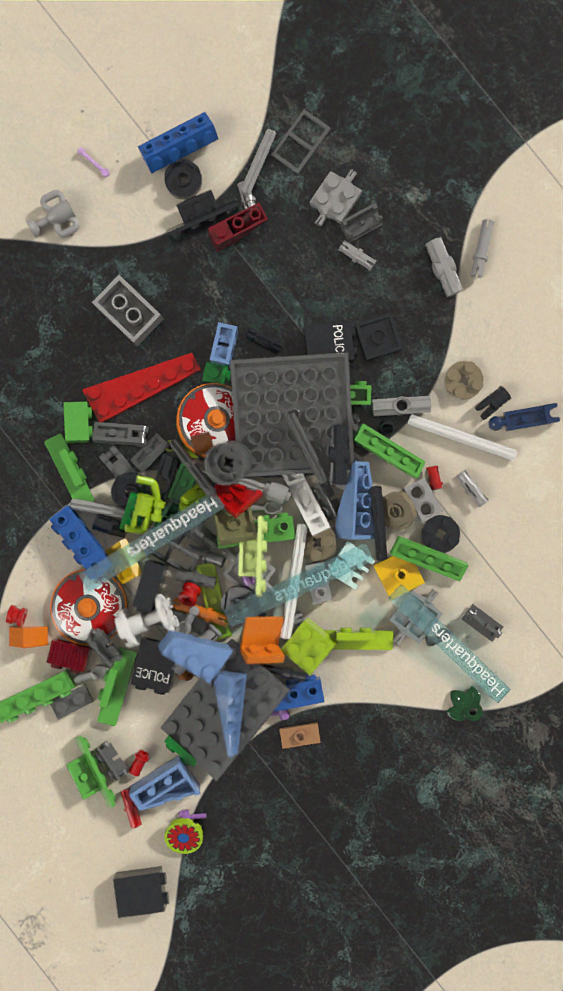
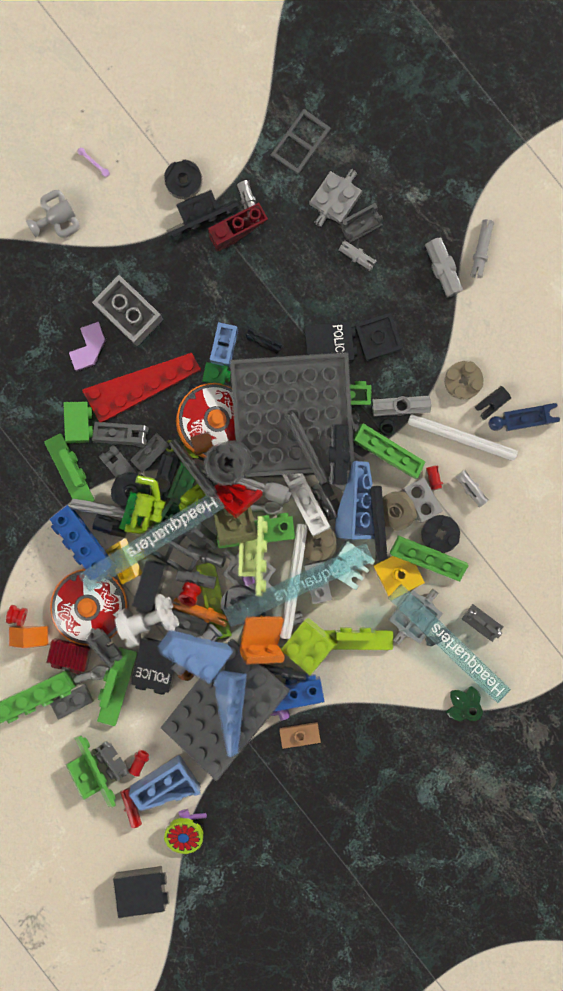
blue brick [137,112,219,174] -> none
green plate [164,734,197,767] -> none
light grey piece [175,606,199,634] -> none
light grey axle [240,129,276,197] -> none
none -> lavender tile [69,322,106,371]

